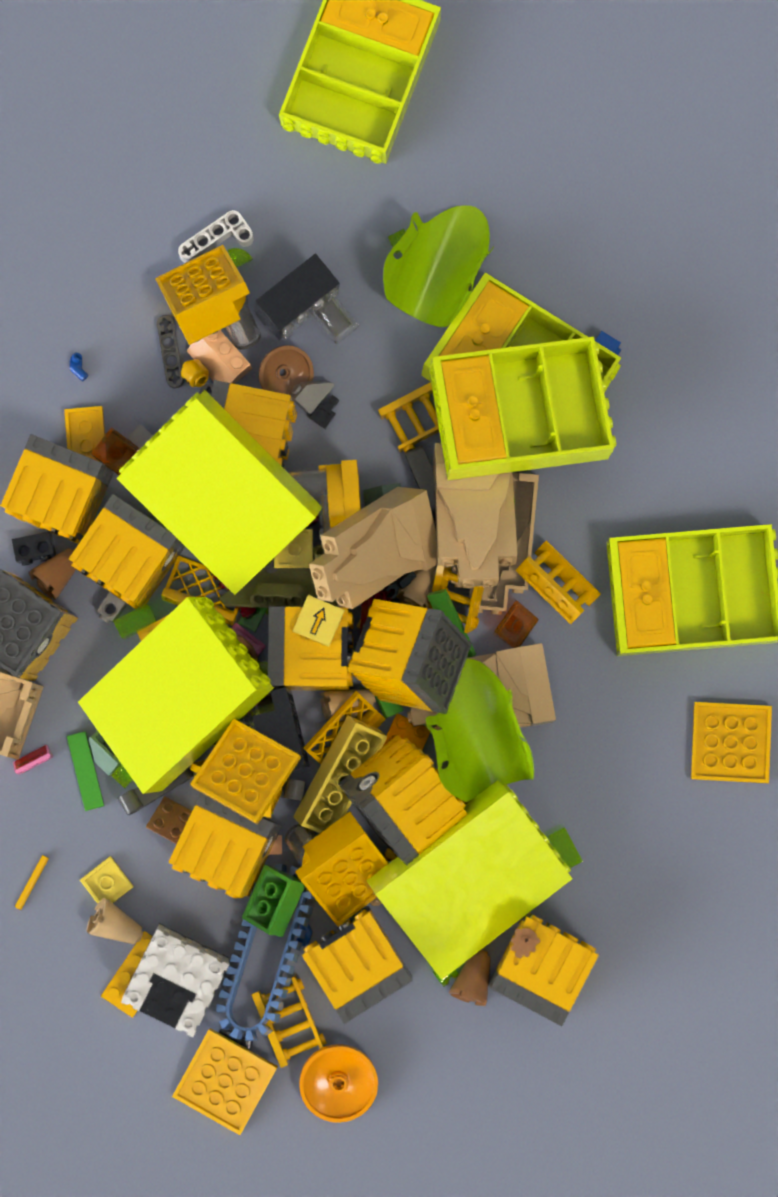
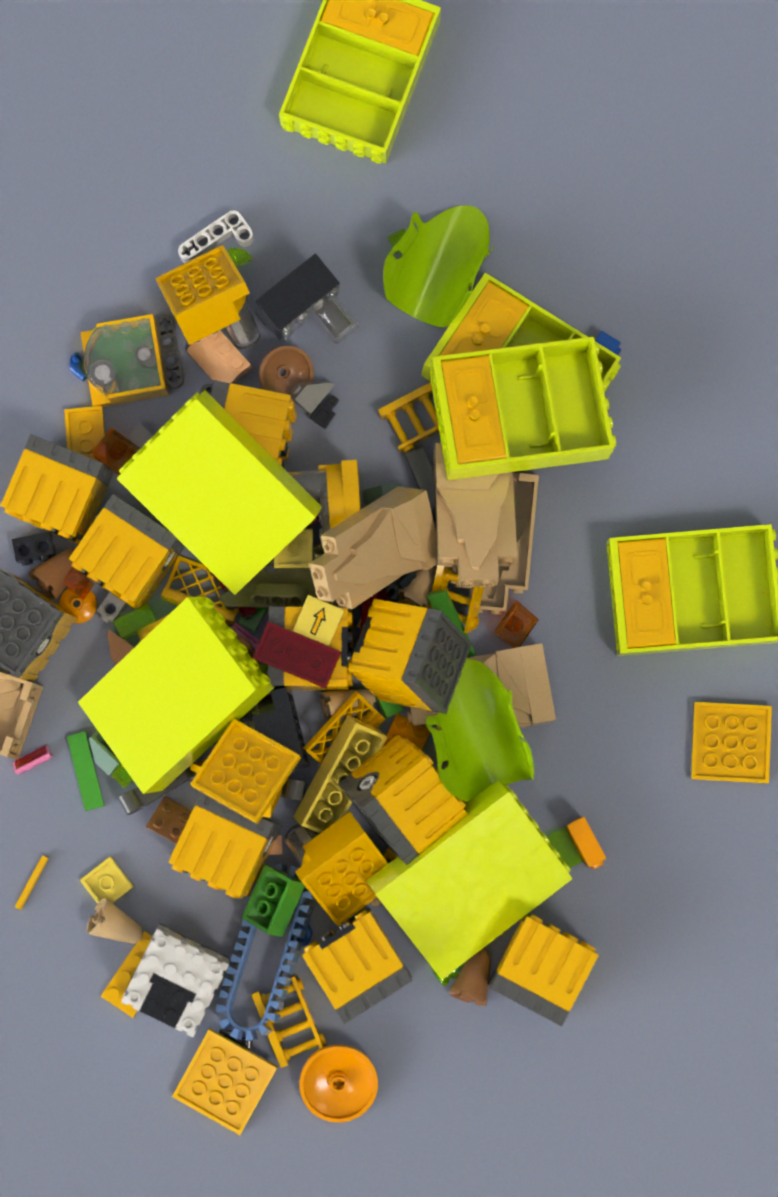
yellow head [181,359,209,387] -> none
medium nougat piece [511,928,540,958] -> none
yellow fence [515,540,601,625] -> none
none -> light orange dish [59,585,97,624]
none -> clear orange brick [63,568,95,600]
none -> clear piece [80,314,169,407]
none -> medium nougat slope [107,630,135,666]
none -> dark red plate [253,622,342,689]
none -> light orange window [565,817,606,869]

